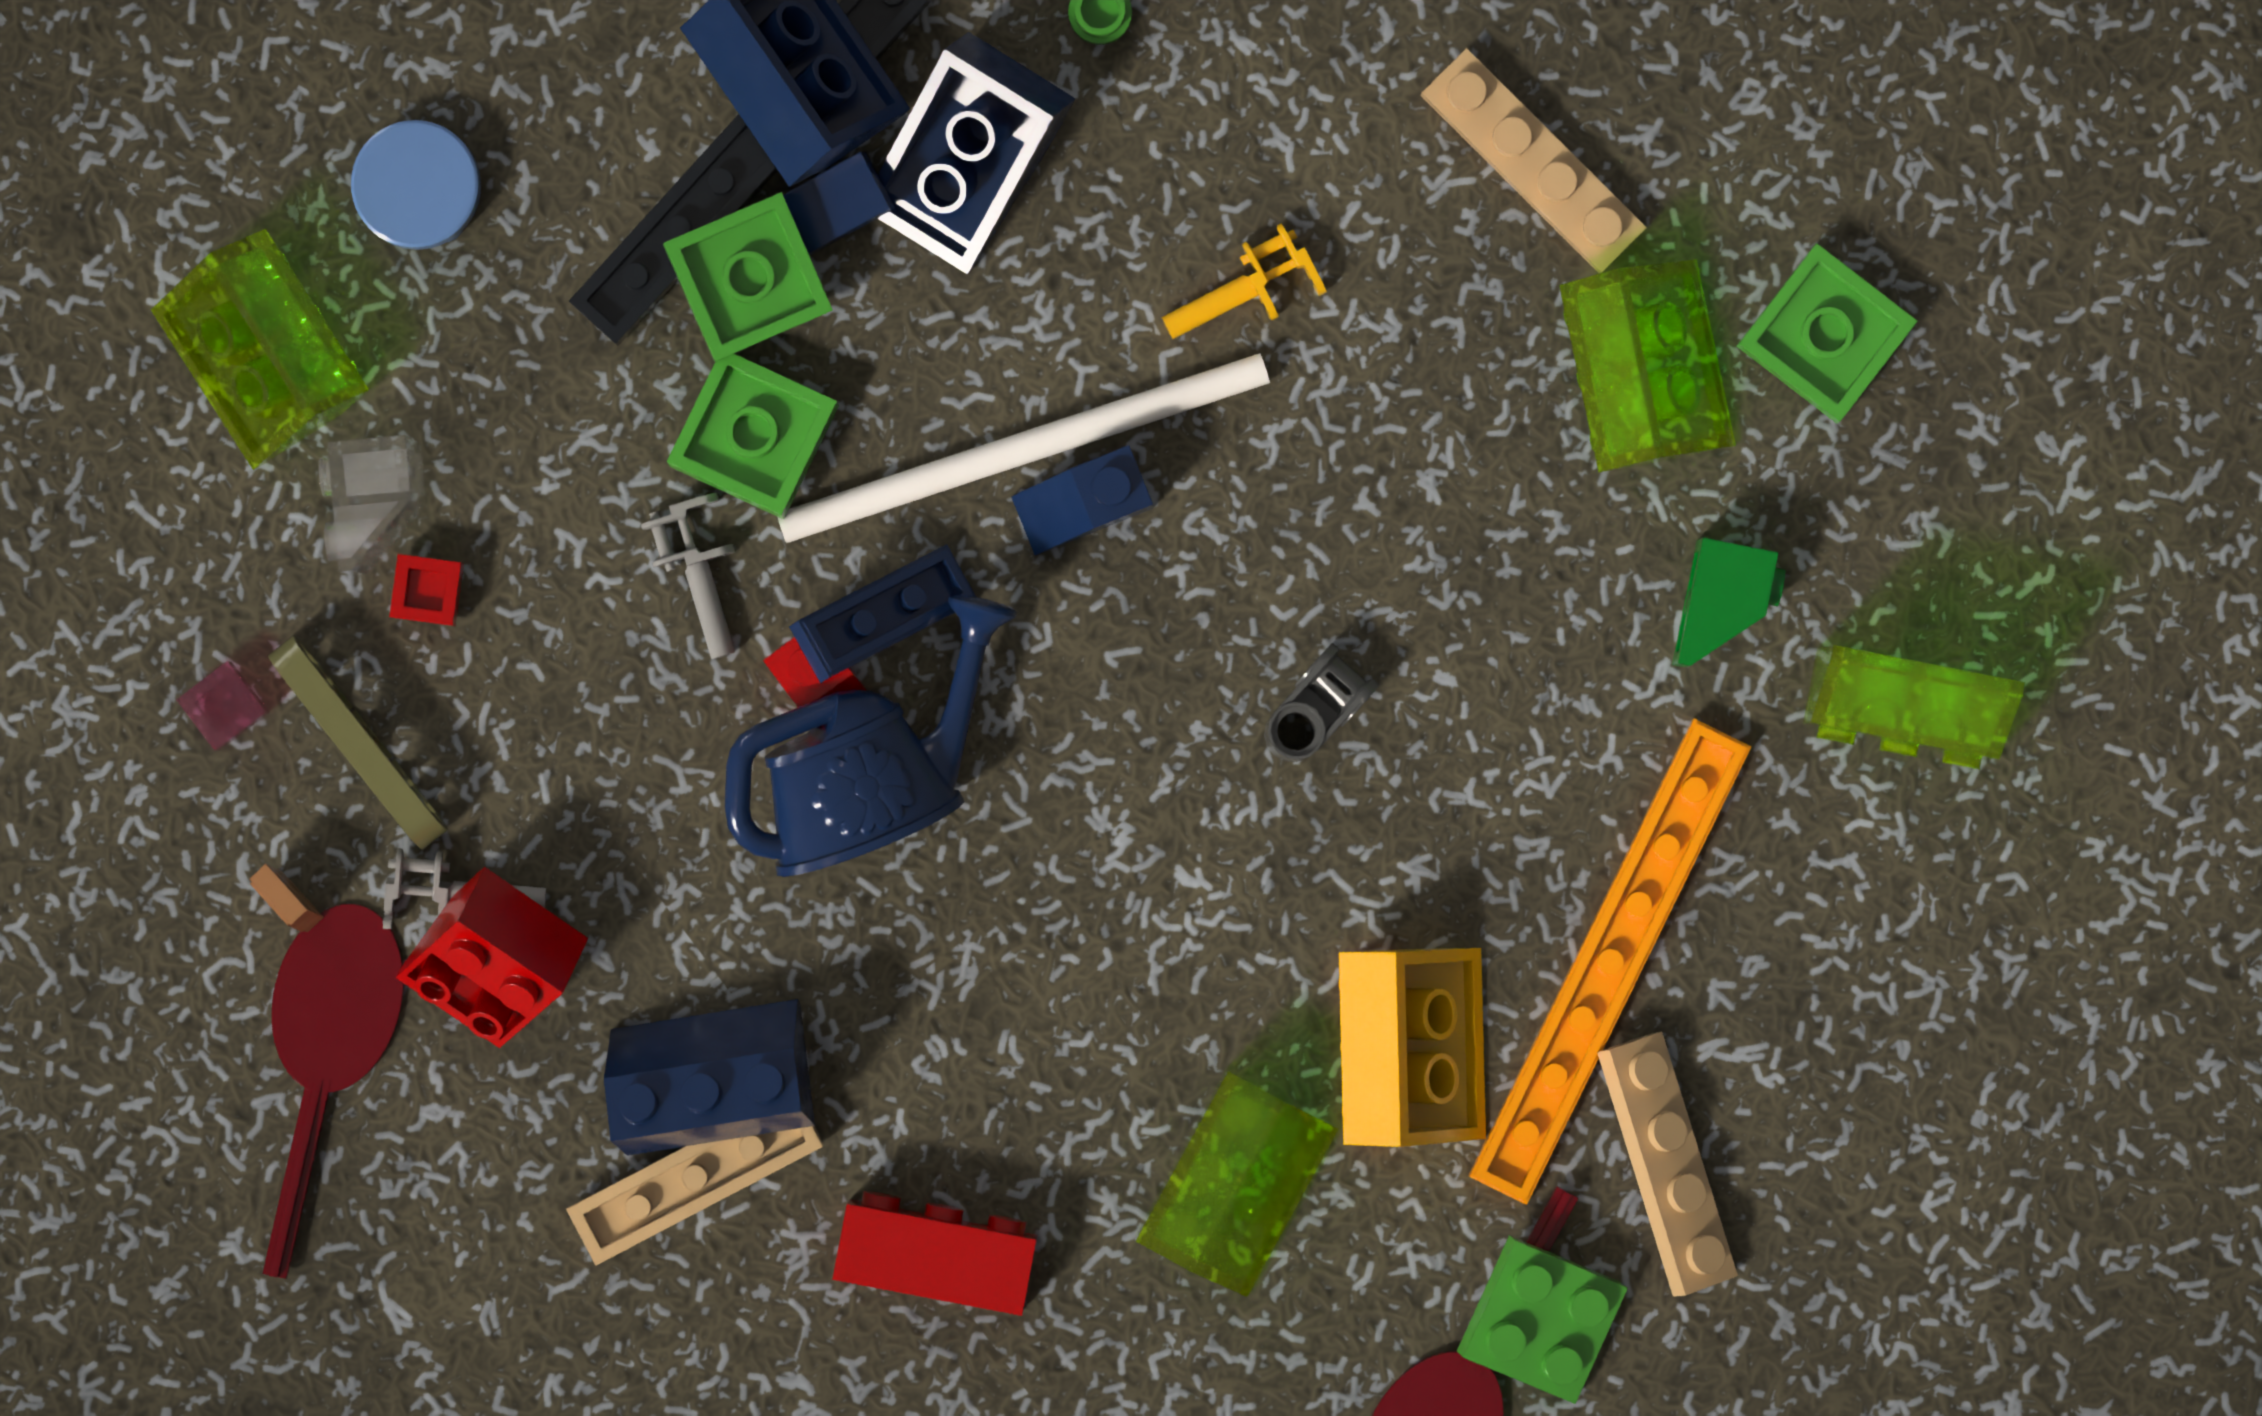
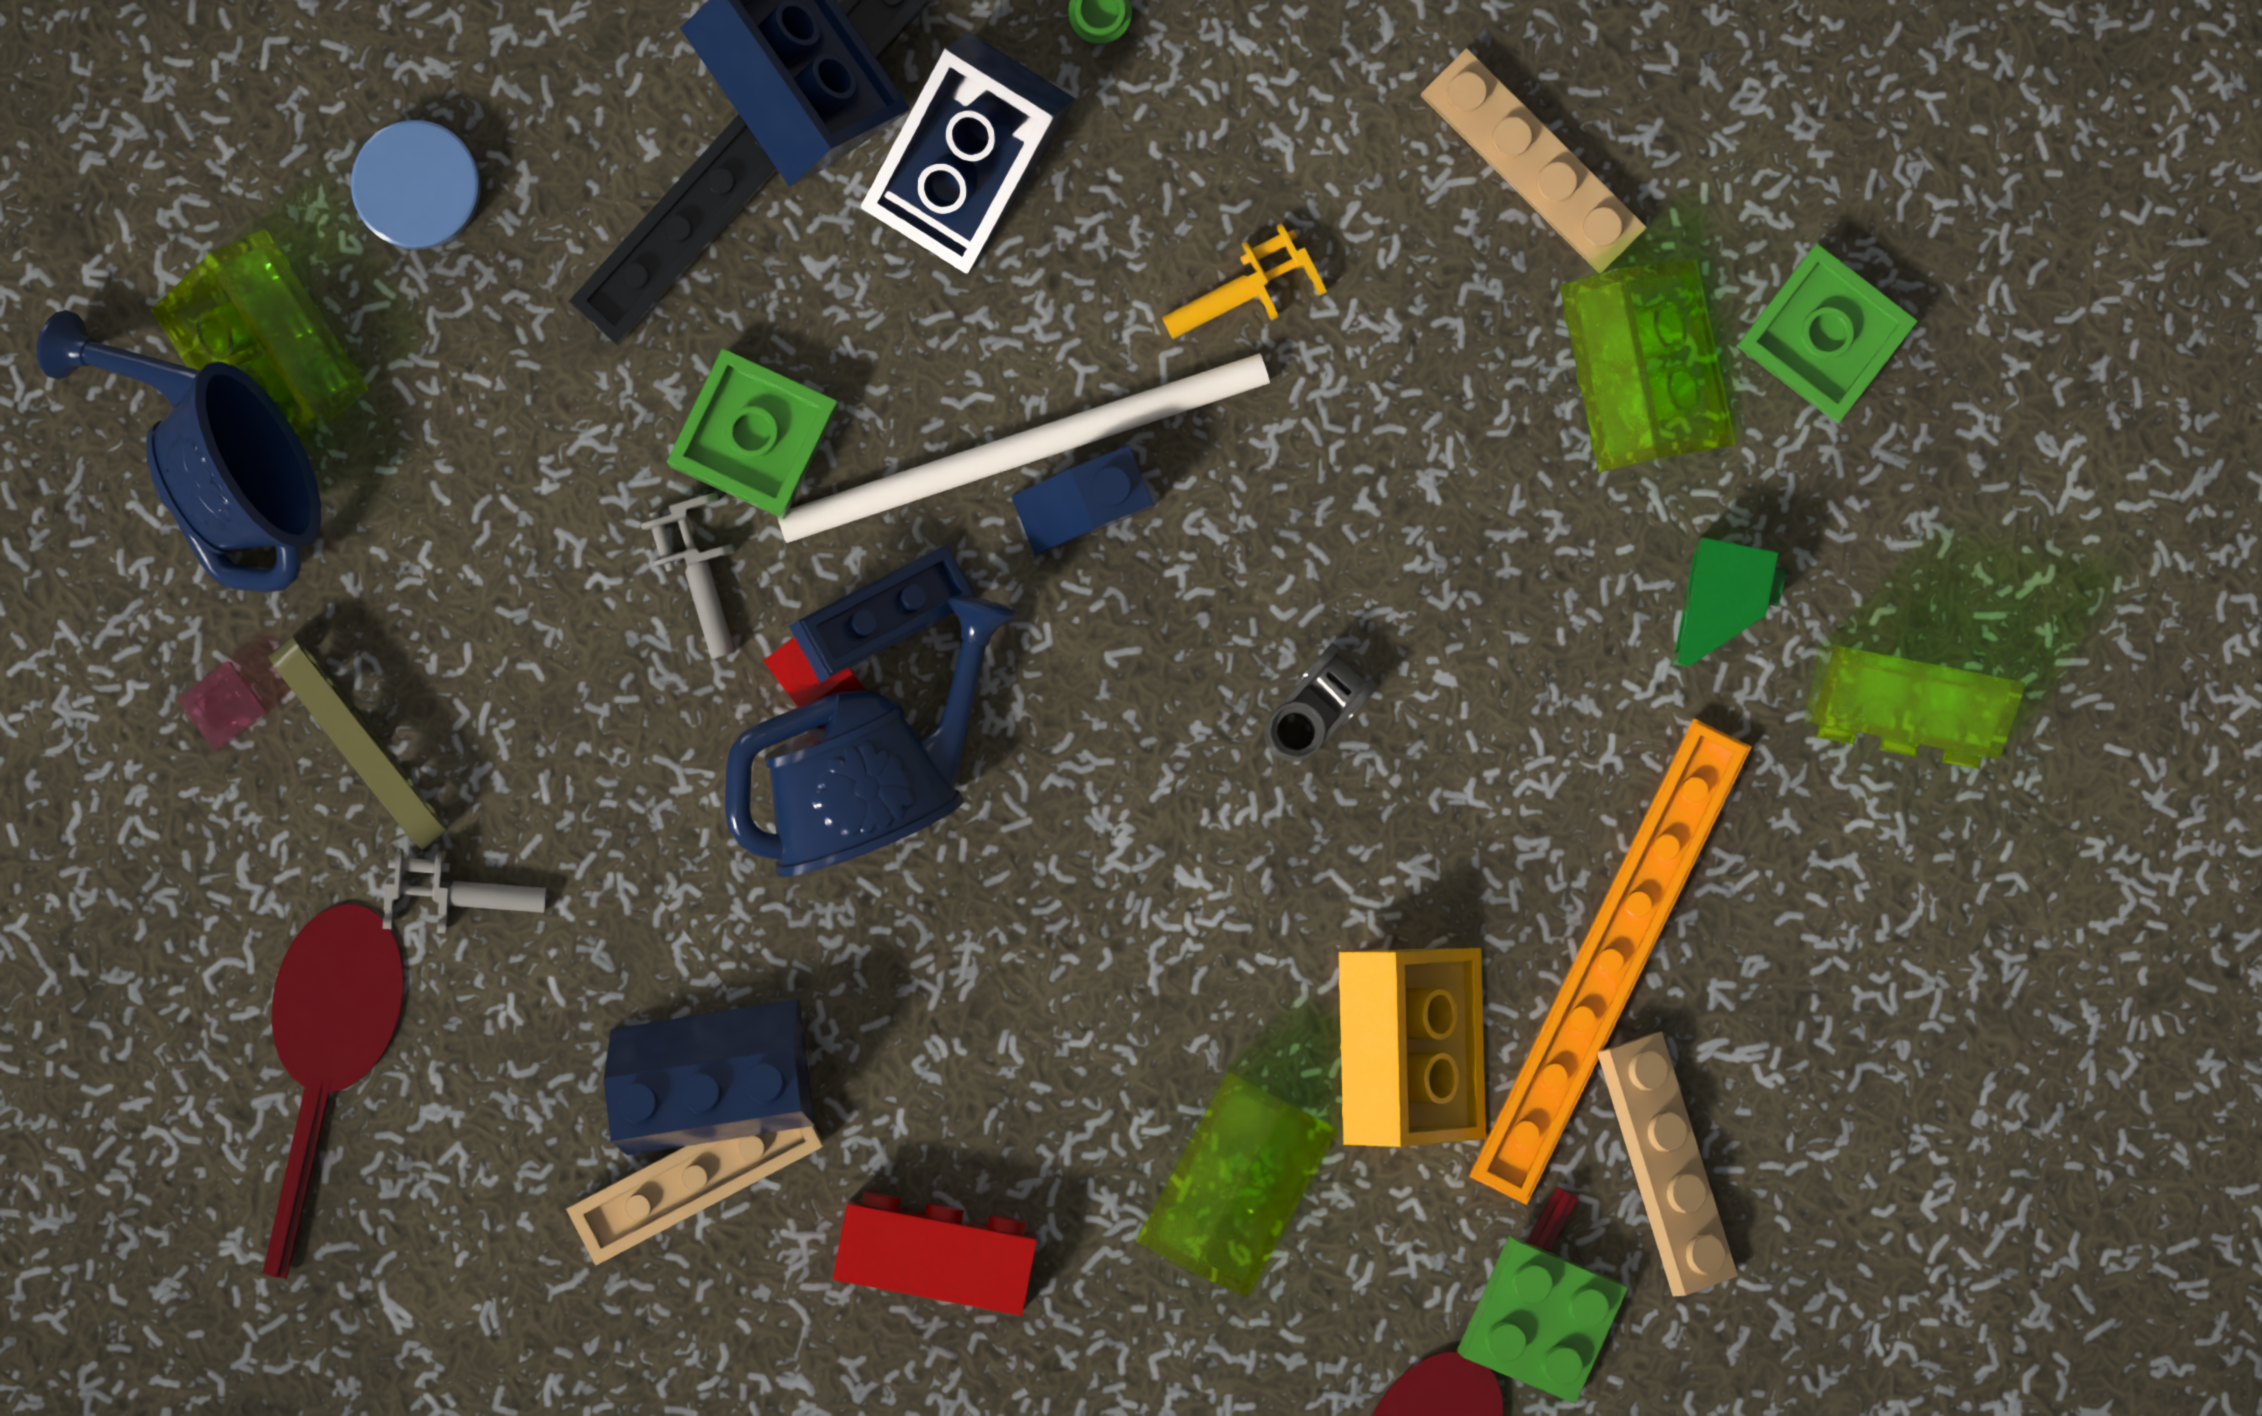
medium nougat tile [250,864,324,932] -> none
clear slope [319,435,427,577] -> none
red plate [389,554,464,627] -> none
red slope [396,866,588,1048] -> none
bright green plate [663,192,833,362] -> none
dark blue tile [783,152,895,256] -> none
none -> dark blue piece [36,310,321,593]

